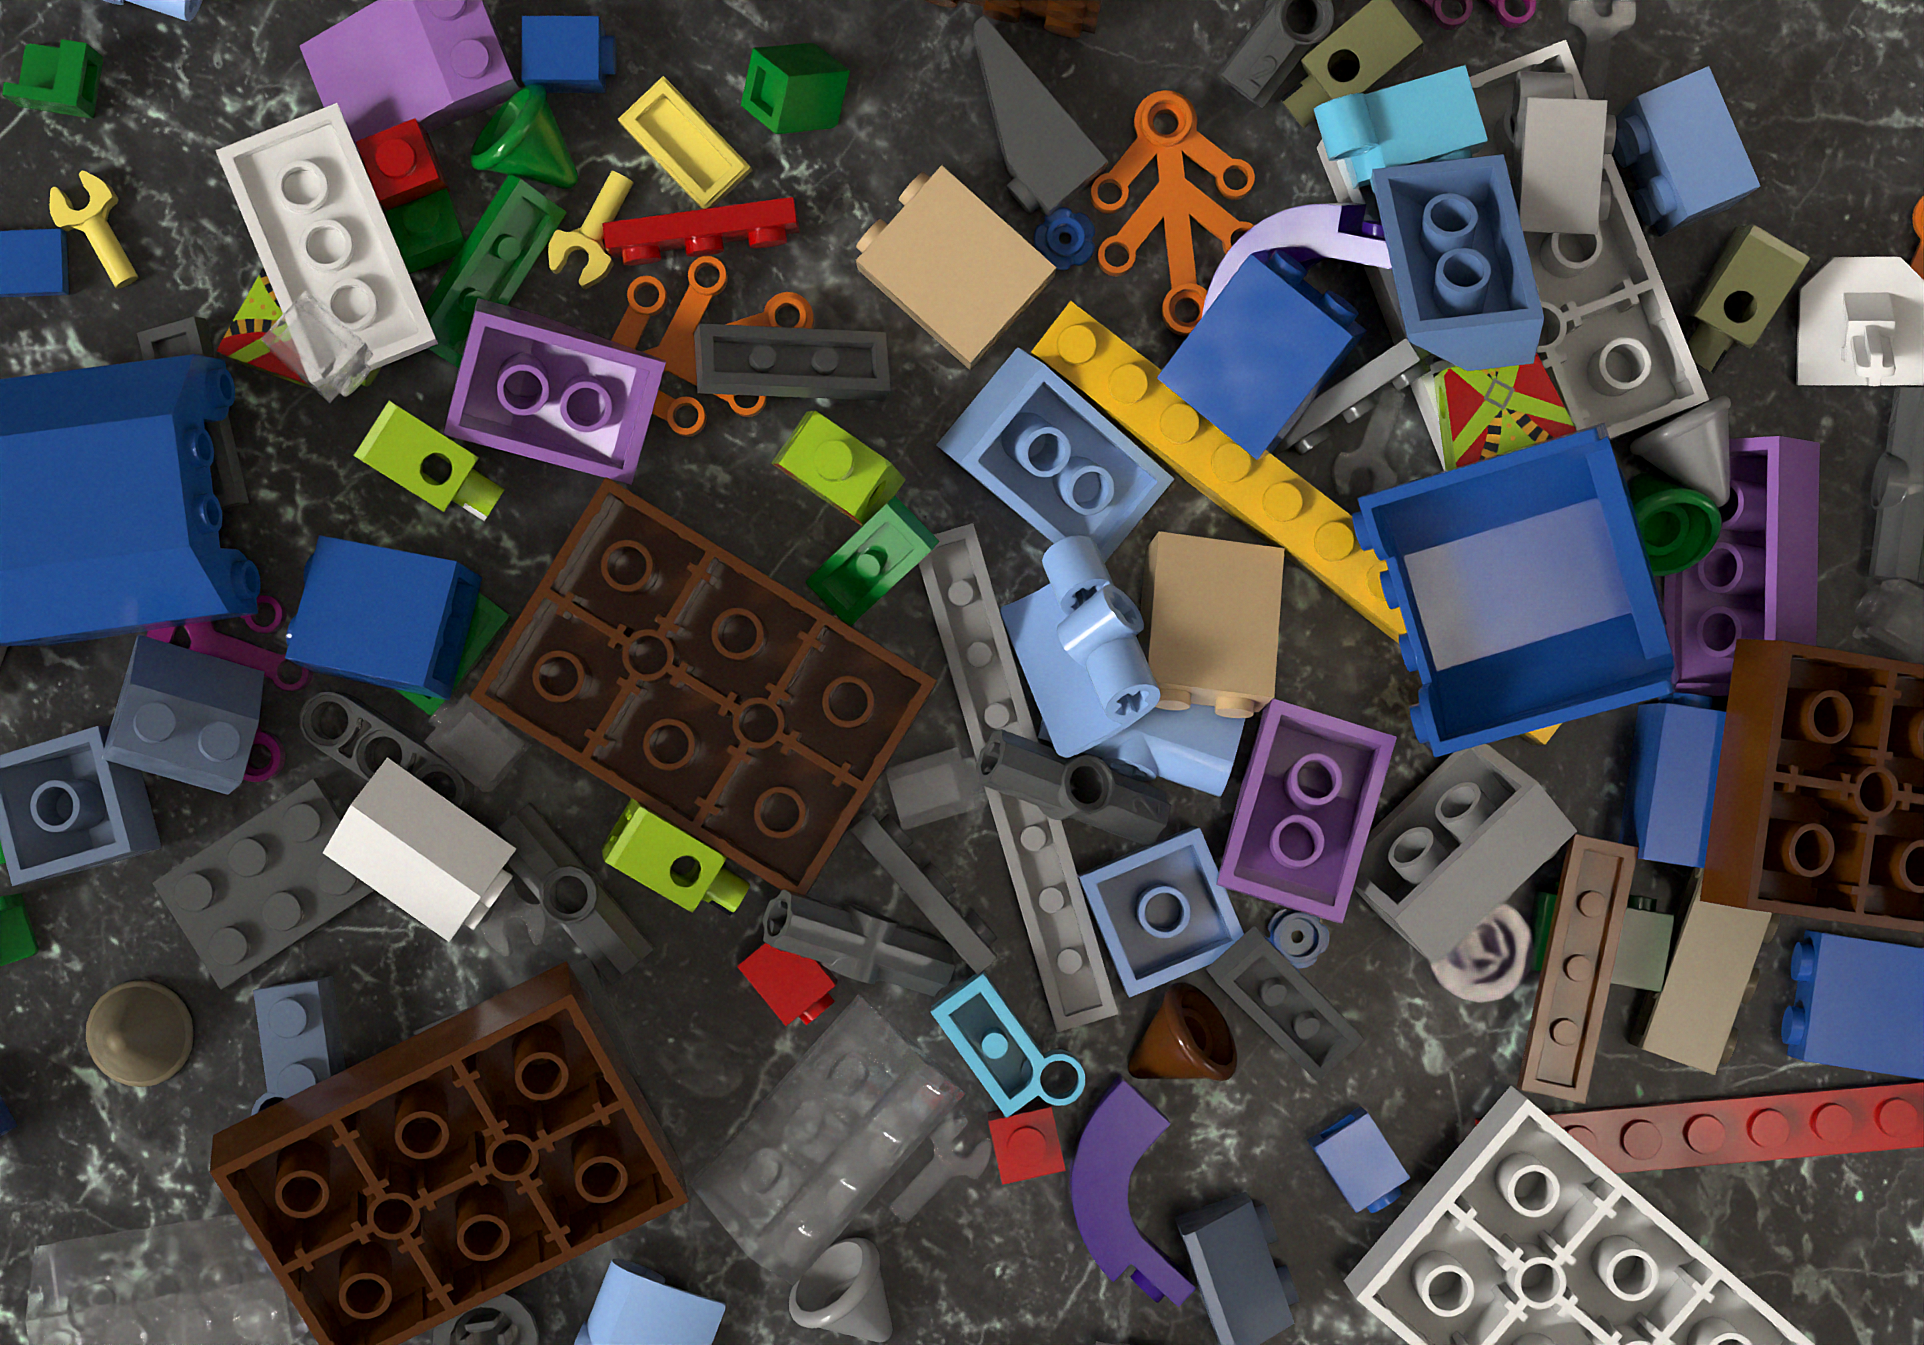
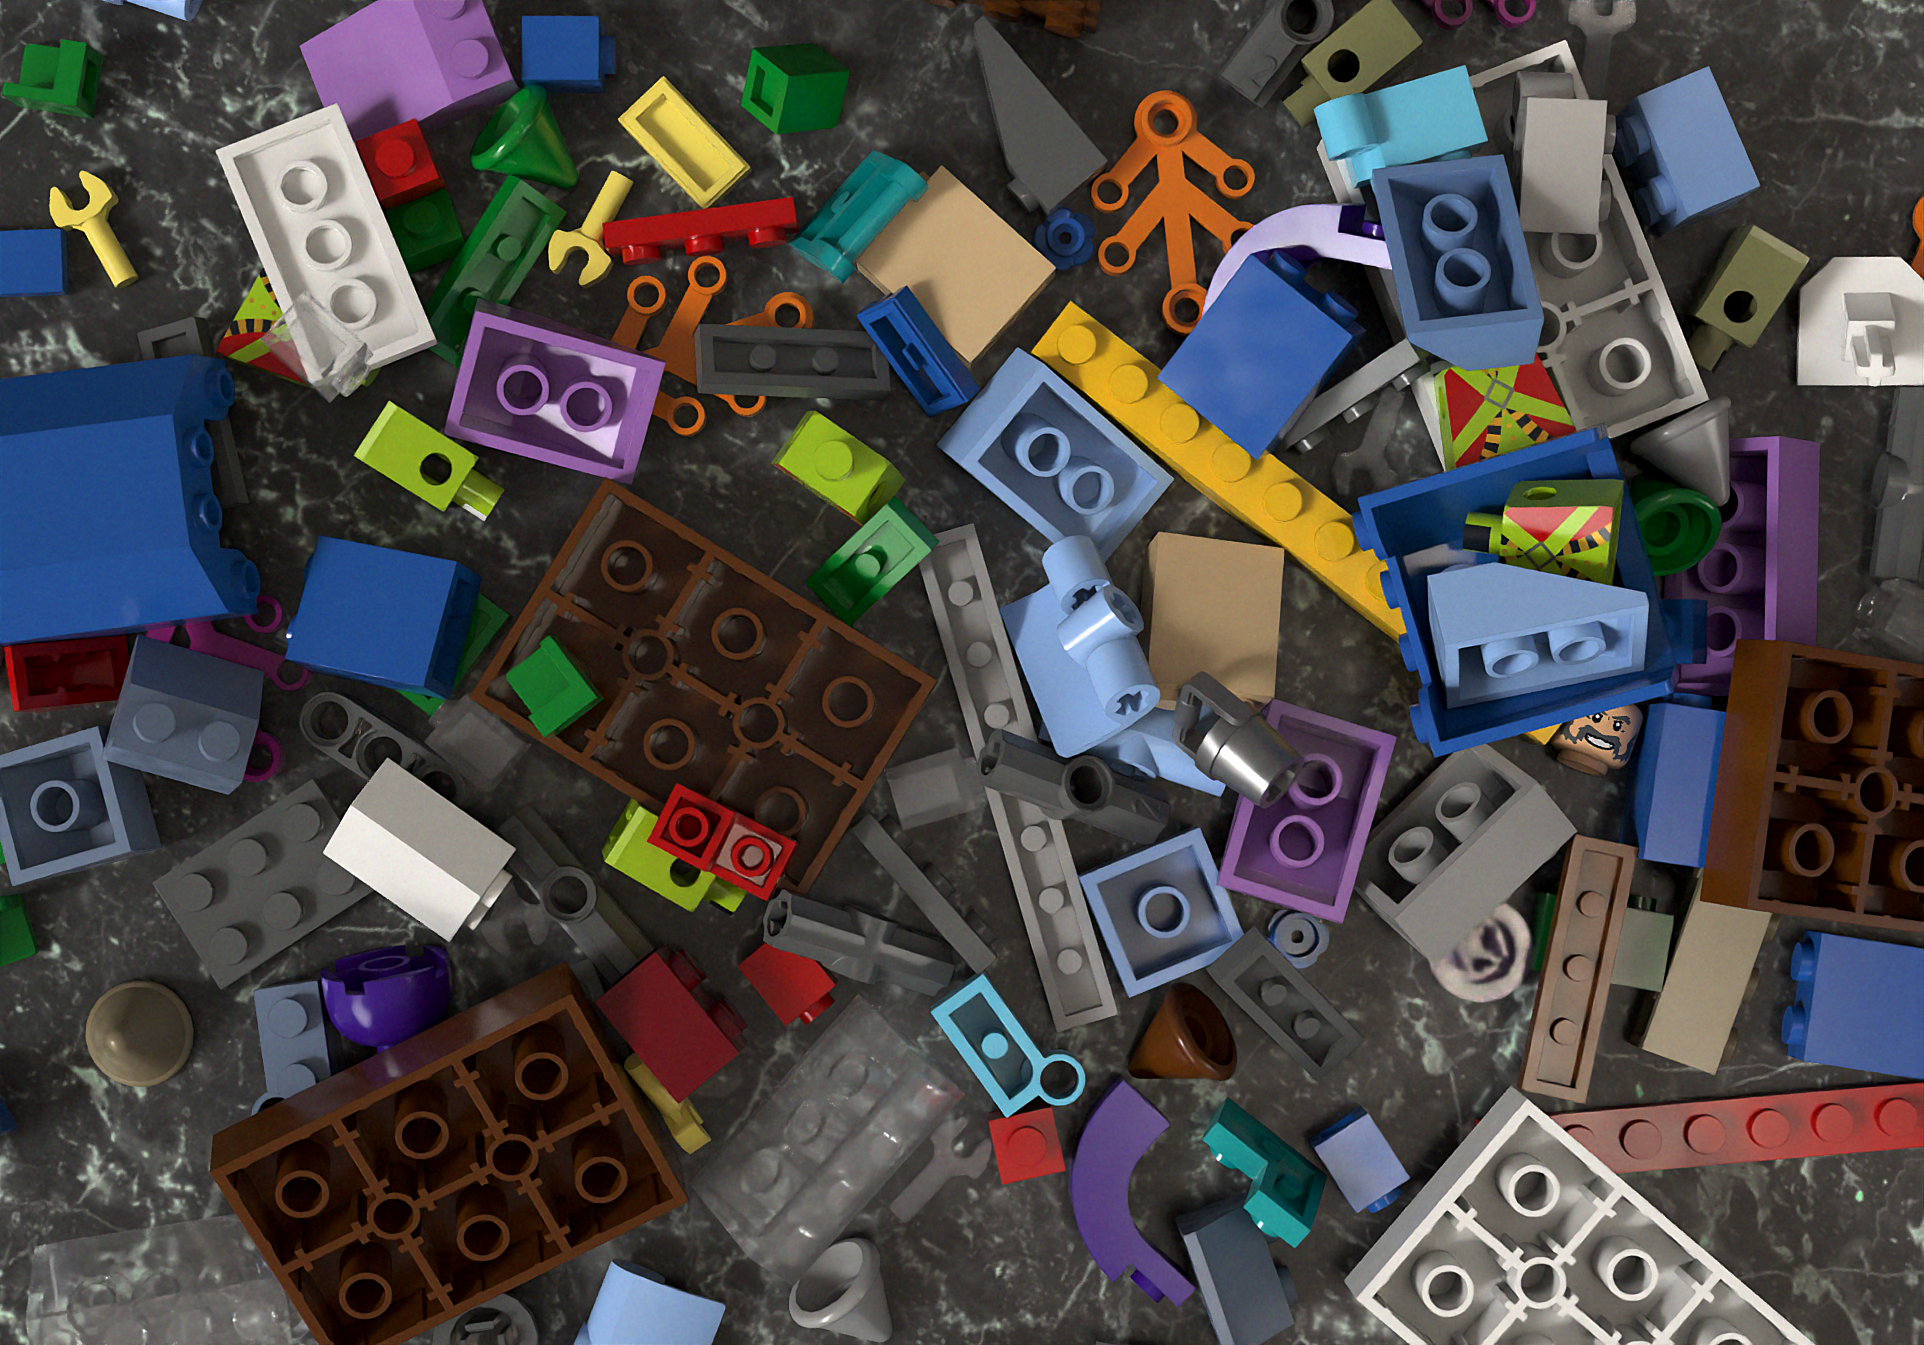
none -> red slope [4,635,130,713]
none -> dark purple cylinder [320,945,452,1053]
none -> green panel [506,635,604,738]
none -> dark red brick [594,944,748,1104]
none -> light yellow bar [624,1052,711,1154]
none -> red slope [647,783,800,901]
none -> teal plate [789,150,930,284]
none -> blue tile [856,285,980,418]
none -> flat silver piece [1172,671,1304,809]
none -> teal plate [1202,1097,1327,1248]
none -> light blue slope [1427,562,1649,709]
none -> lime torso [1463,479,1624,586]
none -> light nougat head [1550,704,1644,777]
none -> blue plate [1661,599,1708,664]

